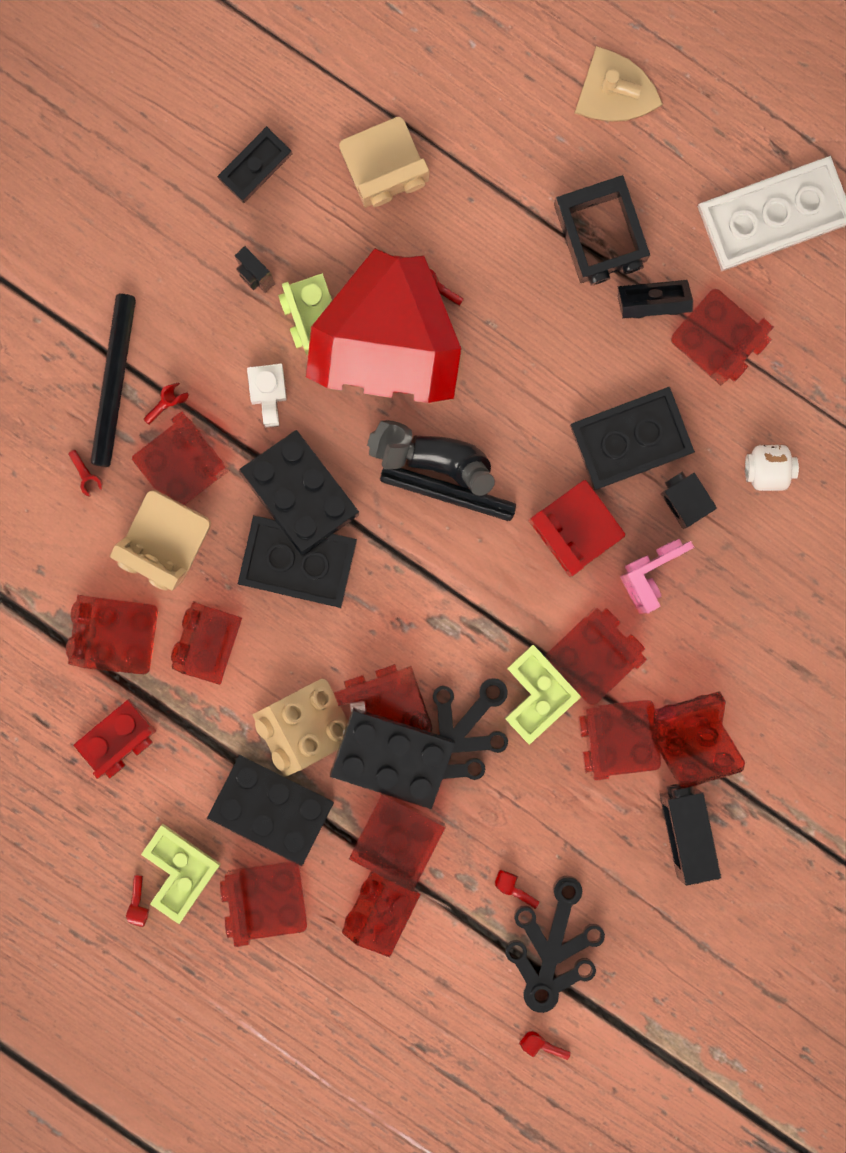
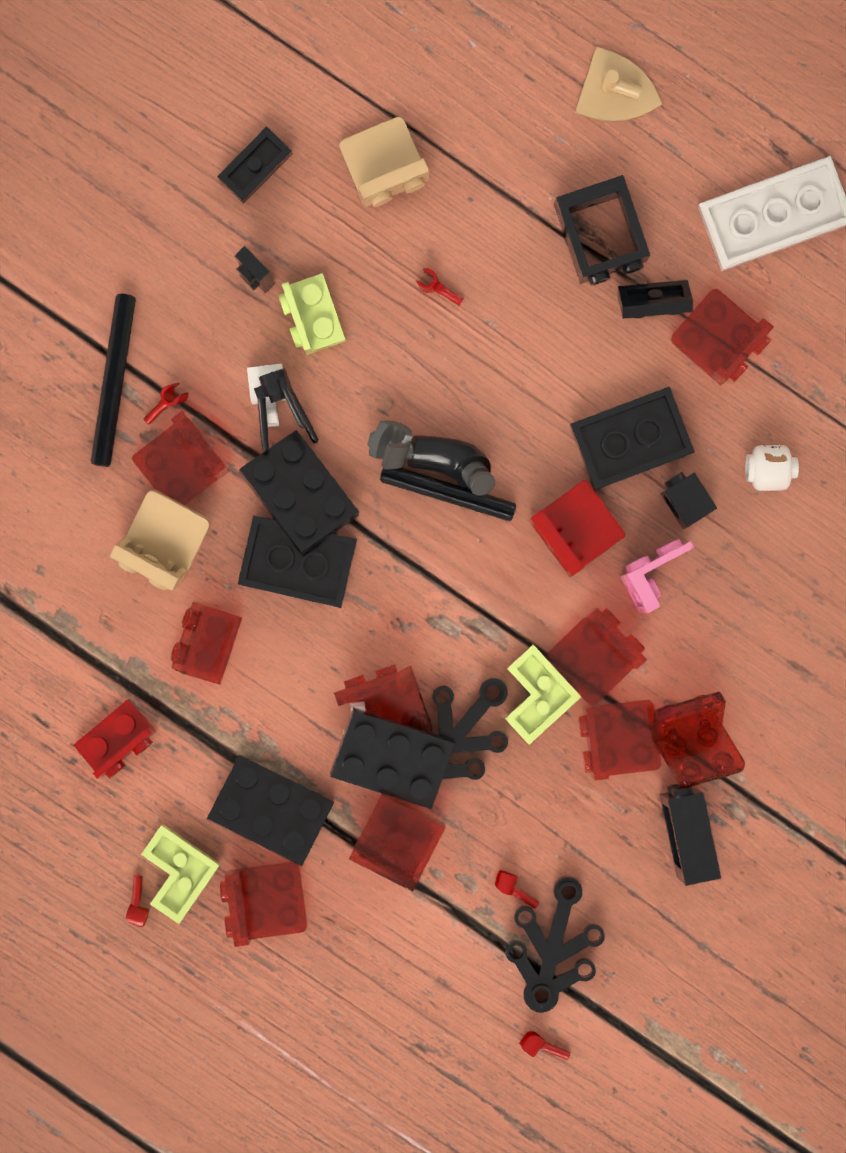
clear red bracket [66,595,158,675] -> none
red hand [68,450,103,497] -> none
tan bracket [252,679,348,777] -> none
red panel [306,248,461,403] -> none
clear red bracket [342,870,421,958] -> none
none -> black plant [254,368,318,451]

